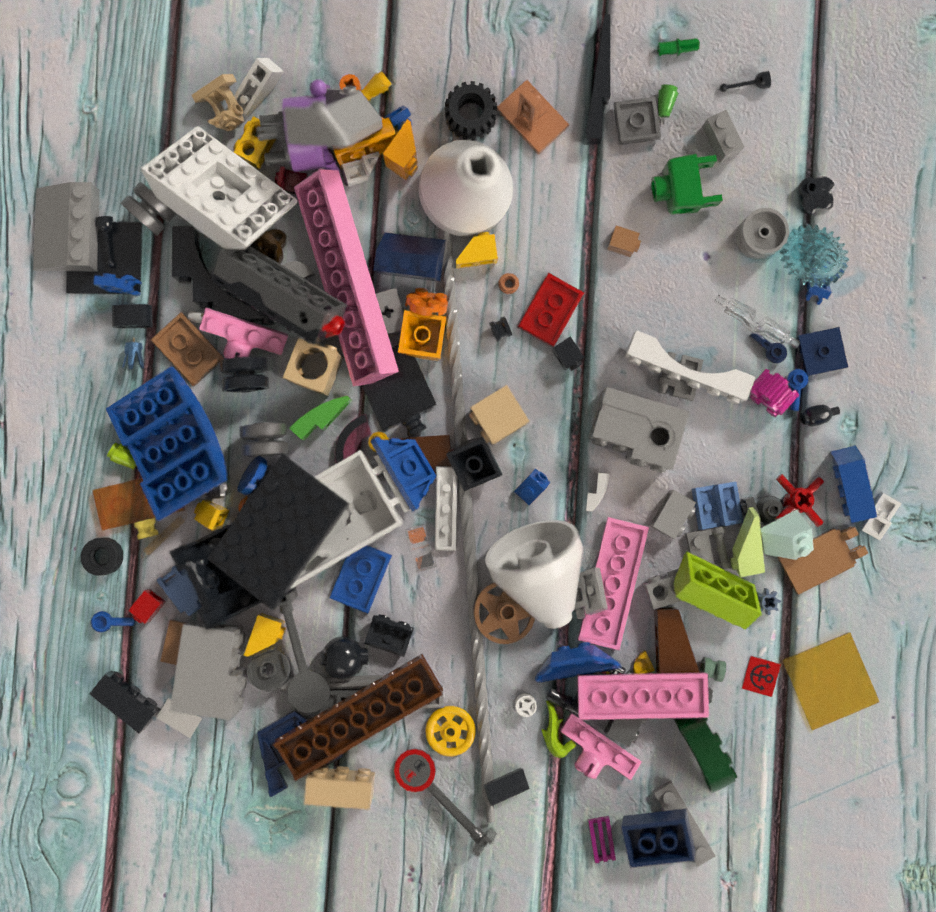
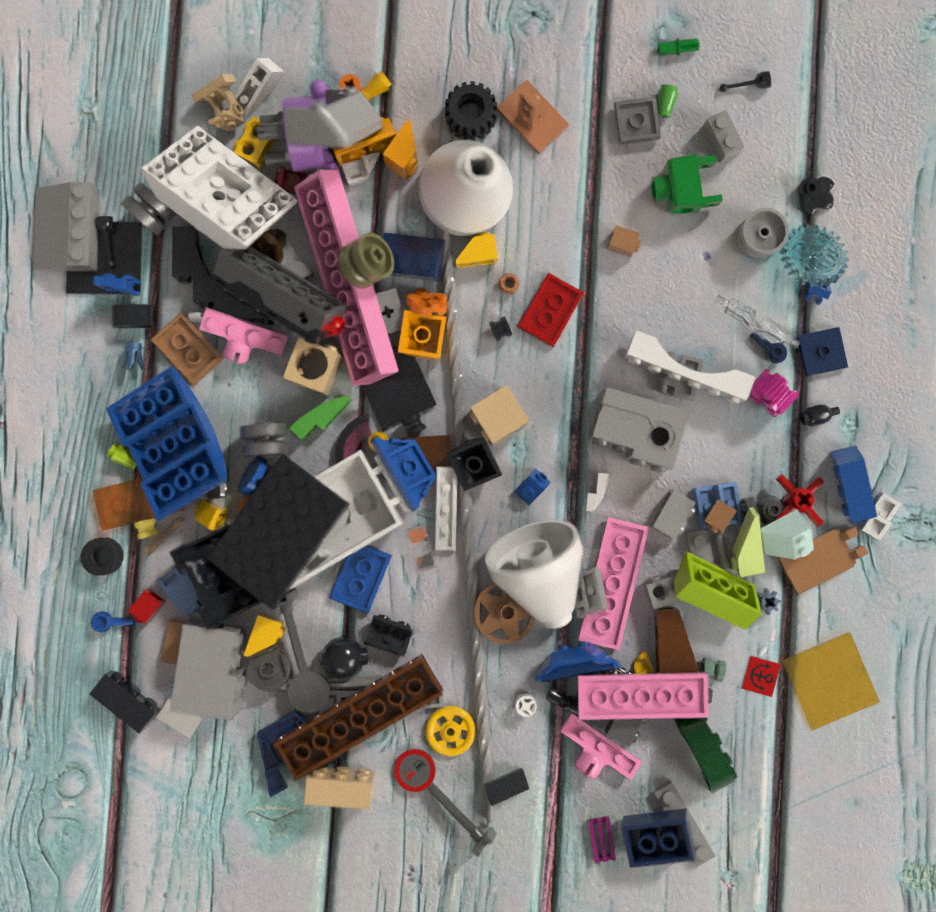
black wheel [220,357,269,393] -> none
blue tile [386,105,412,131] -> none
lime piece [541,700,576,758] -> none
black brick [551,336,584,371] -> none
black slope [583,14,611,145] -> none
blue plate [787,369,808,411] -> none
none -> olive wheel [339,233,394,288]
none -> medium nougat brick [704,499,737,533]

